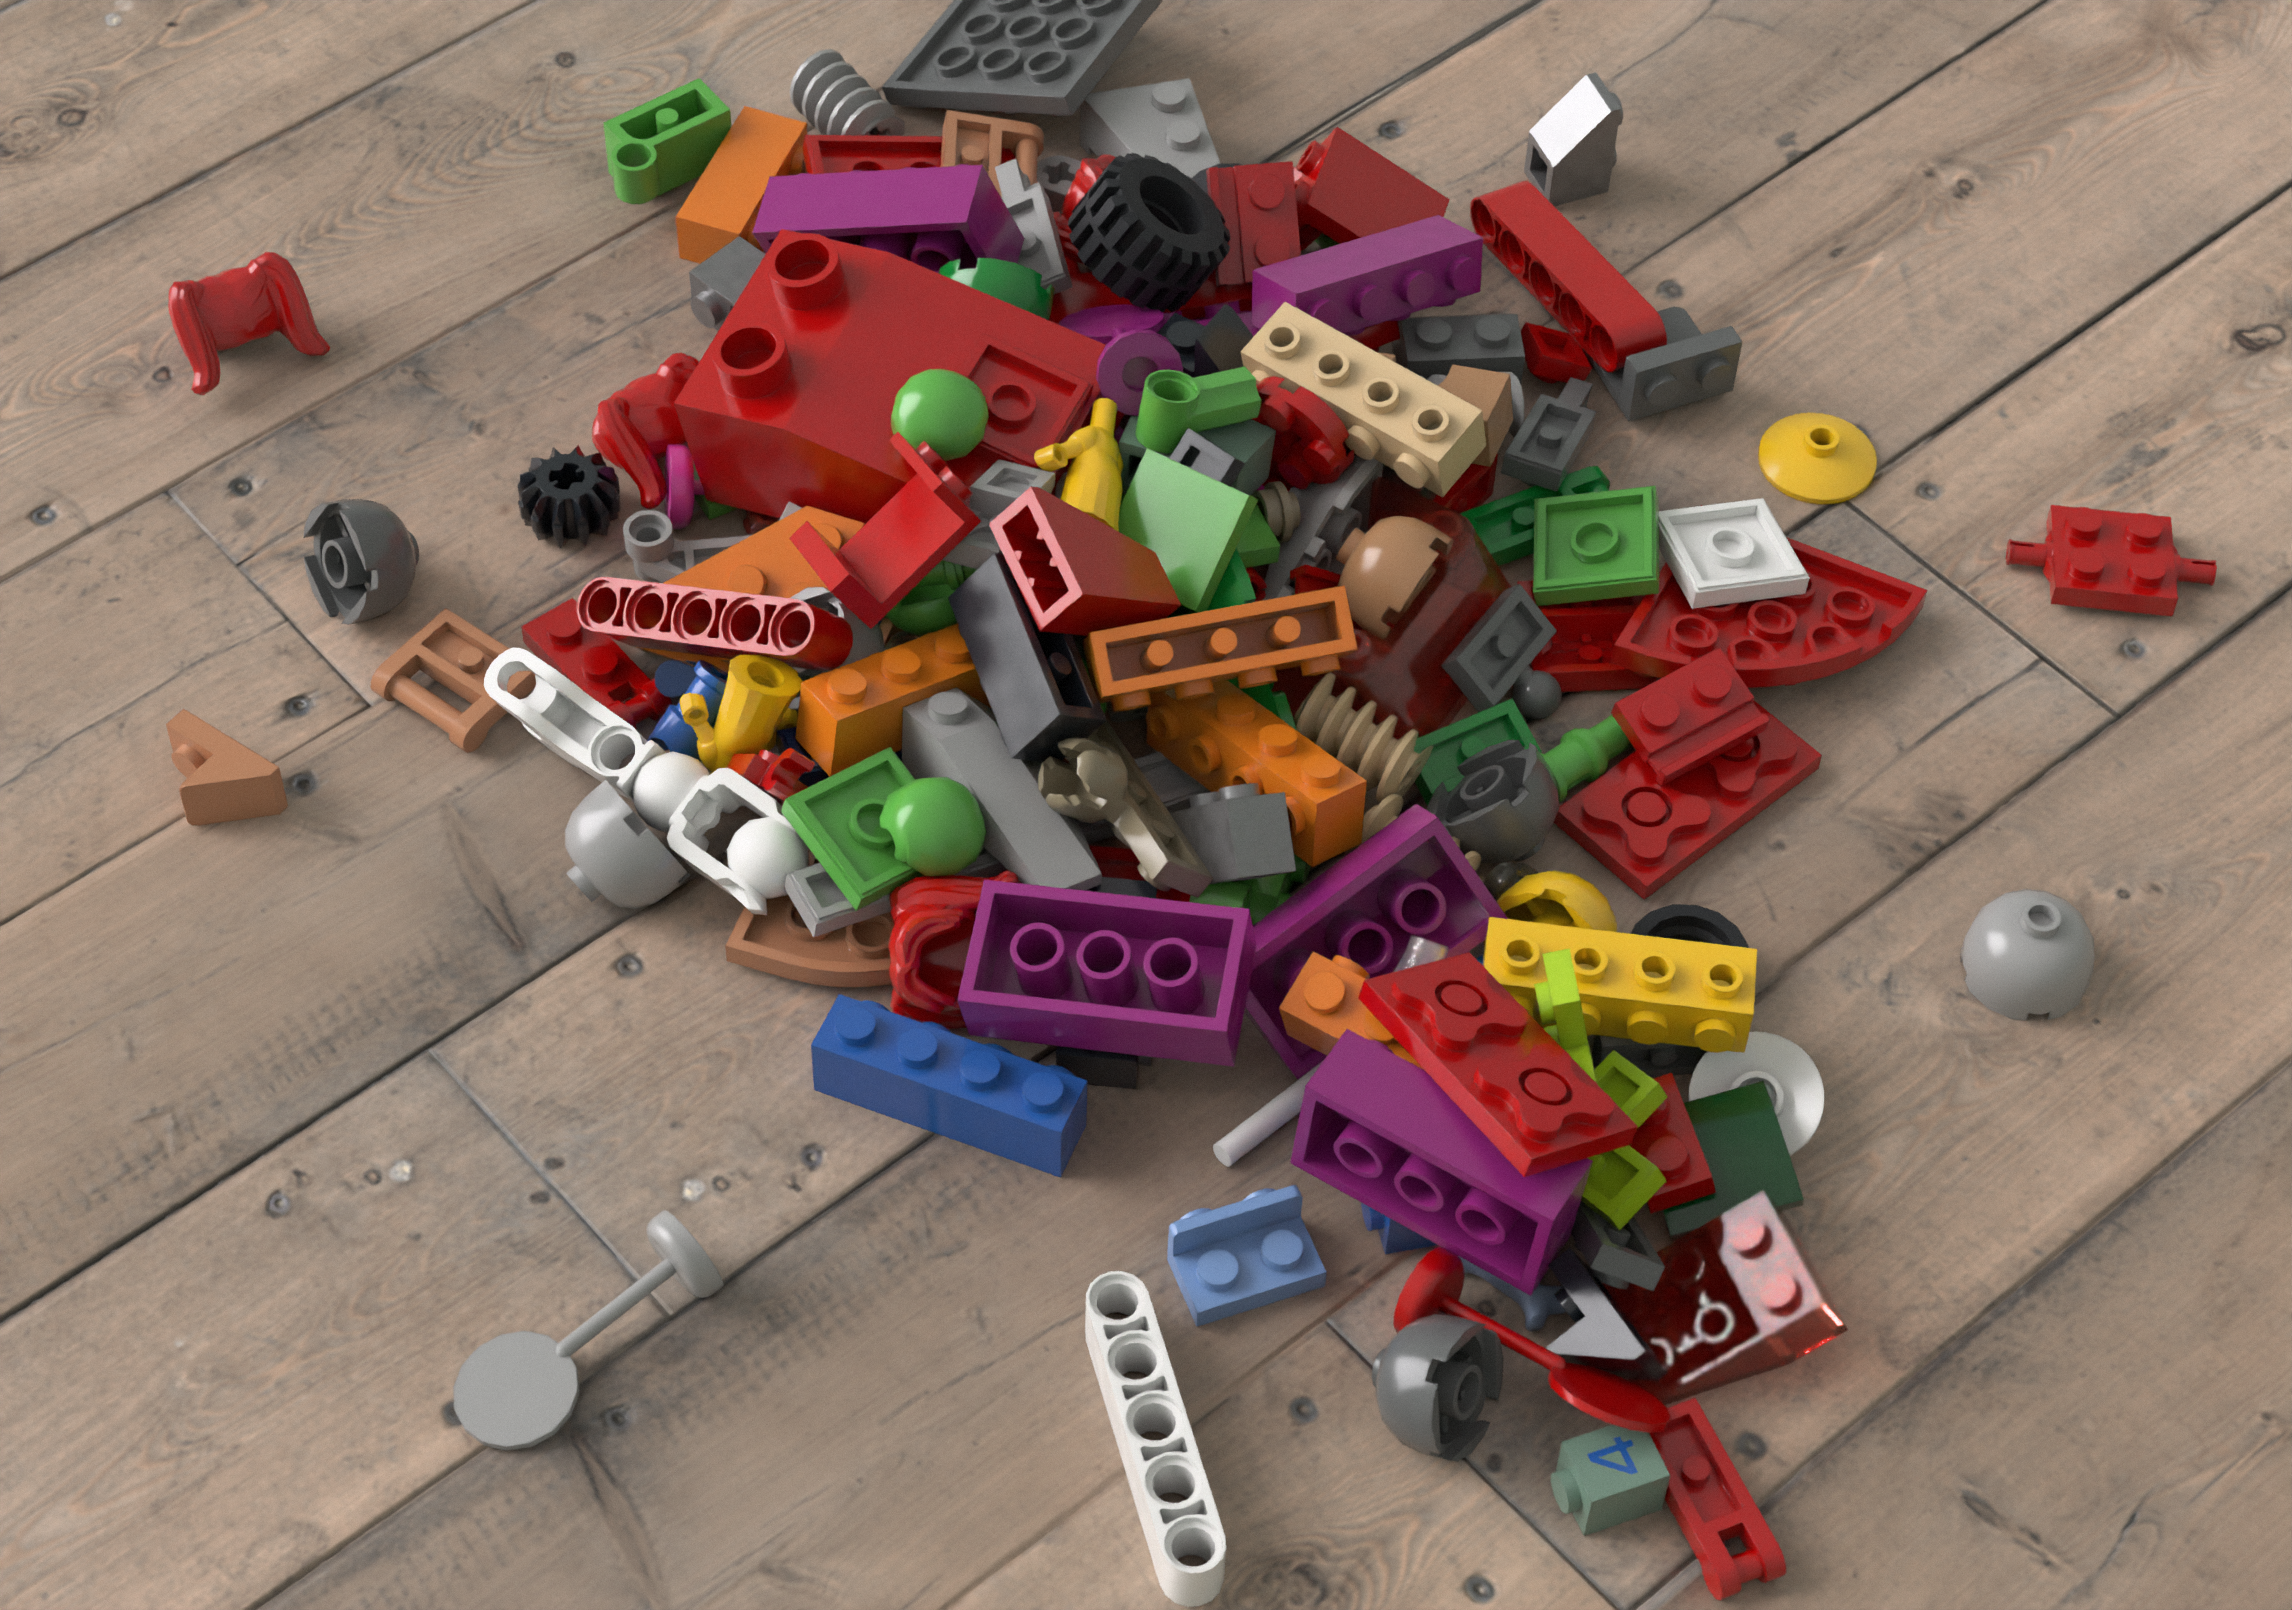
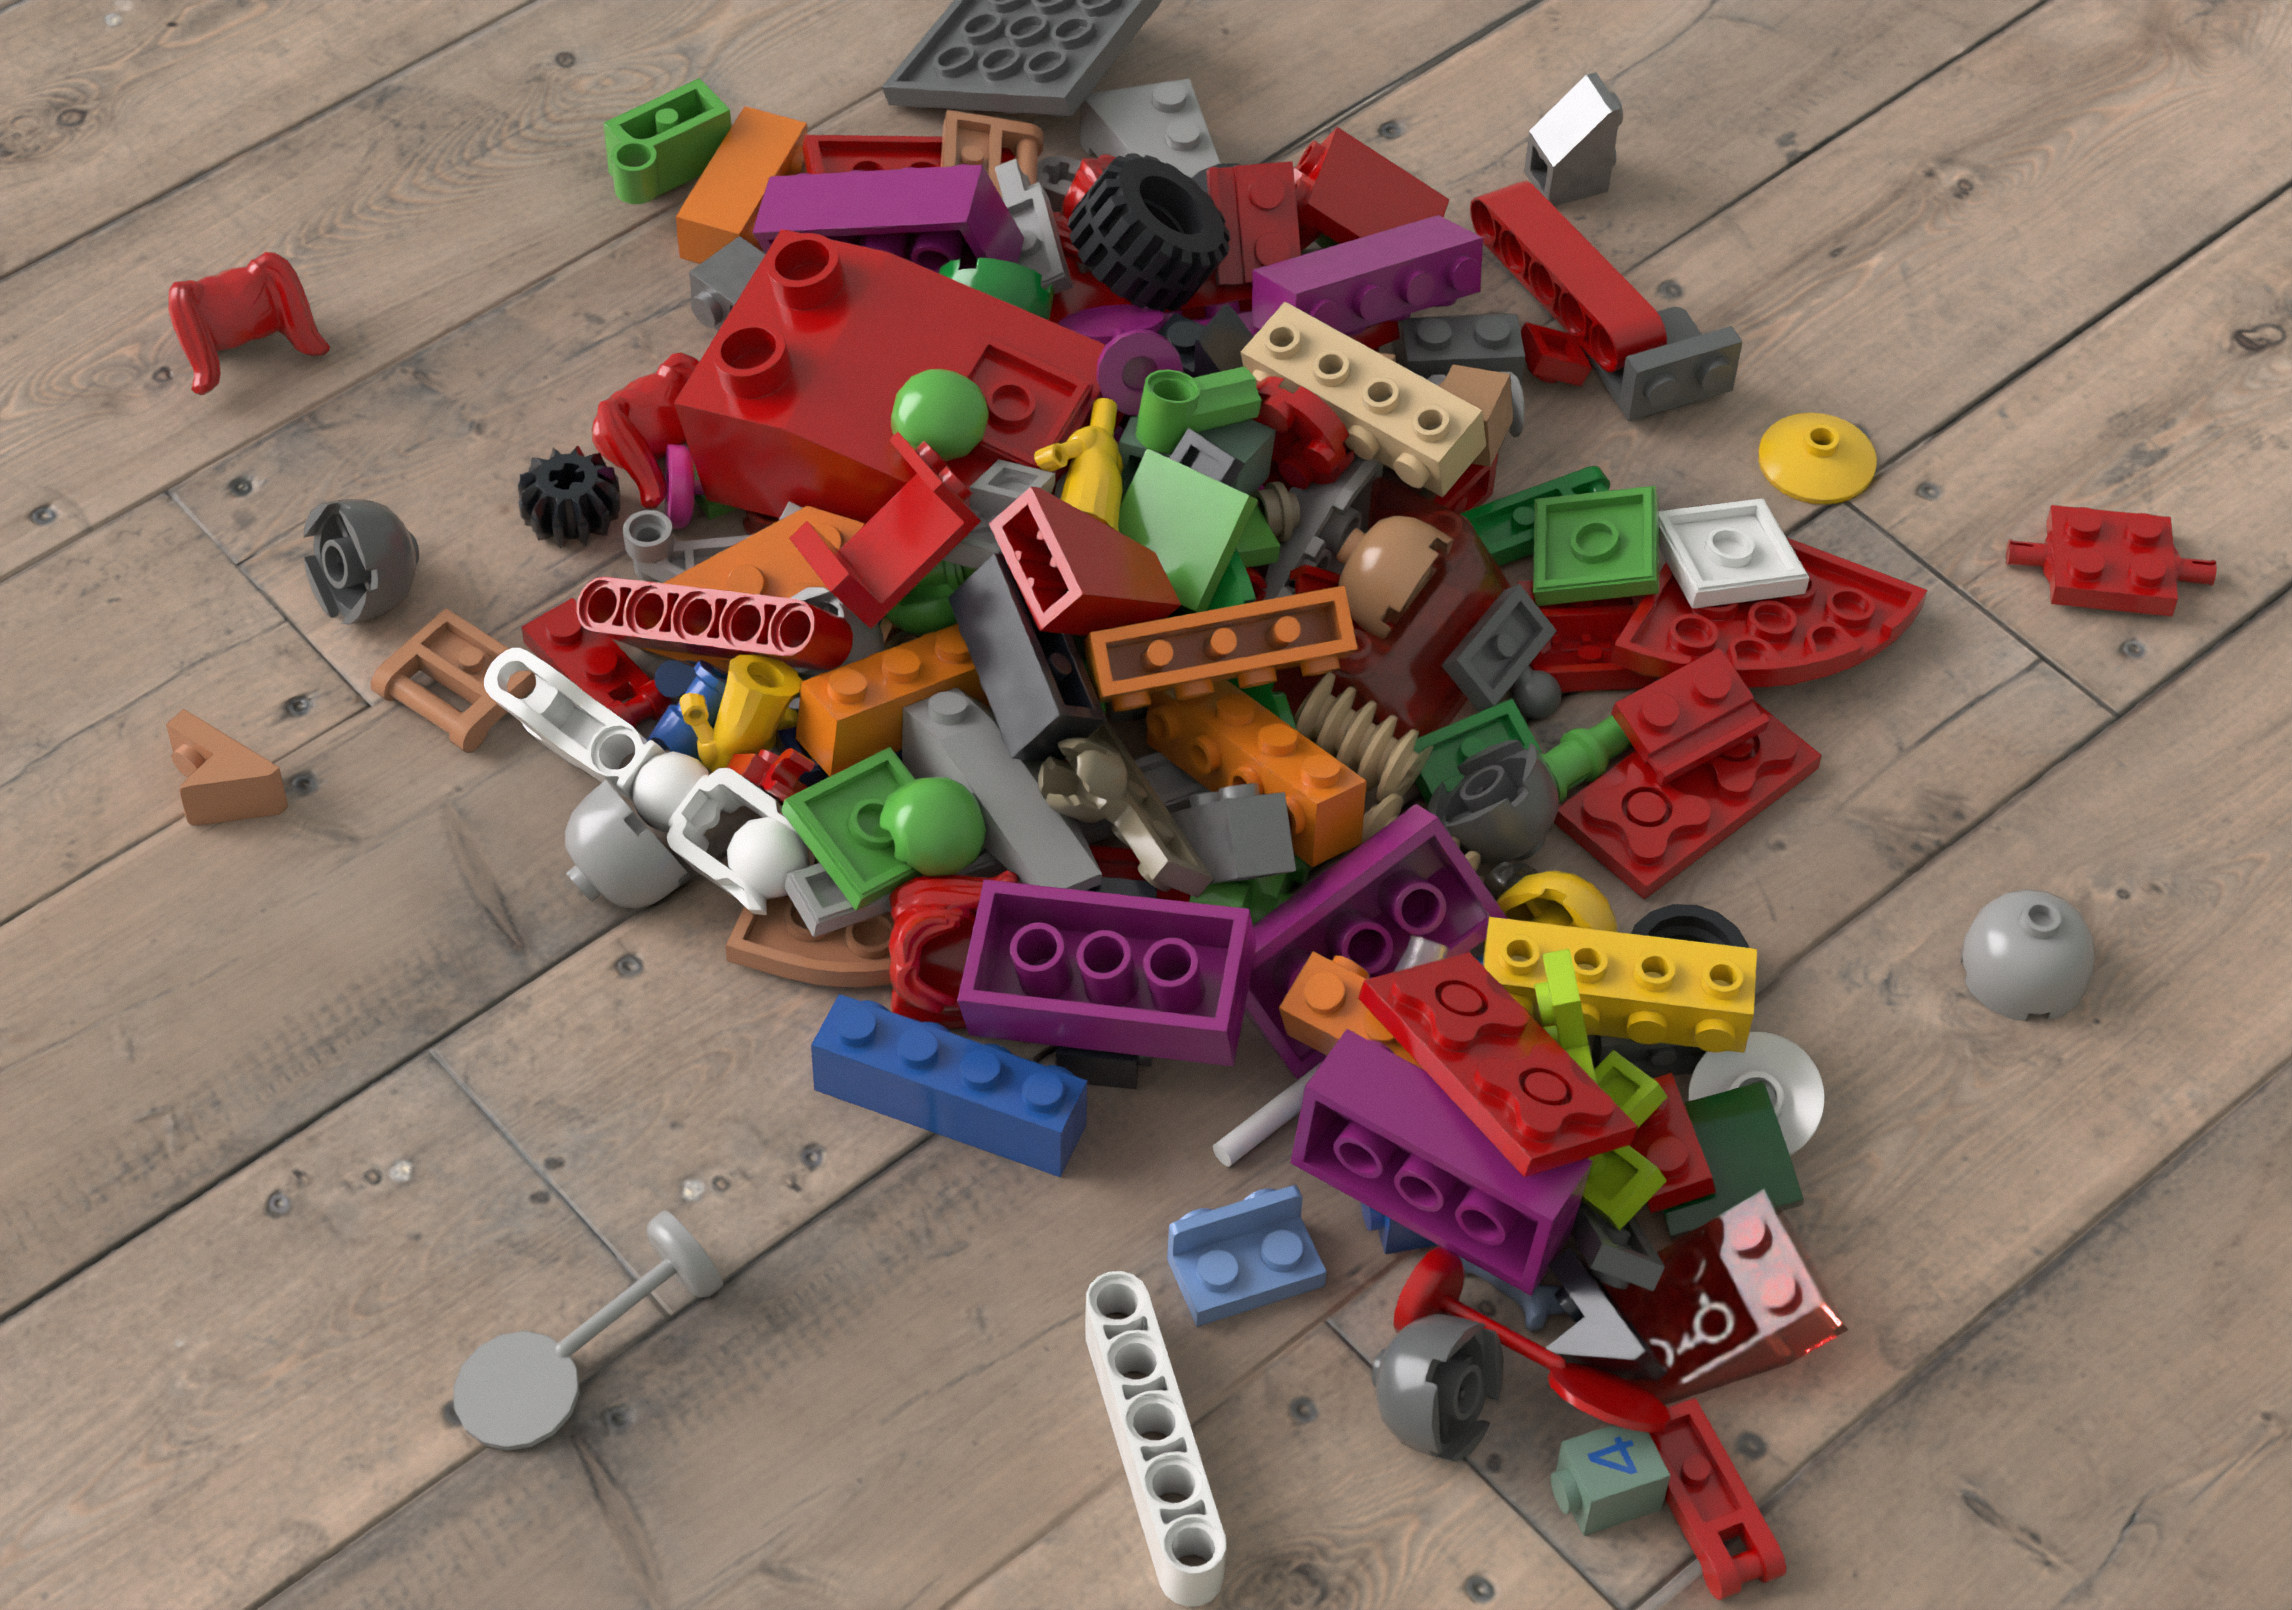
light grey piece [790,49,905,136] -> none
dark grey hinge [1501,377,1597,492] -> none

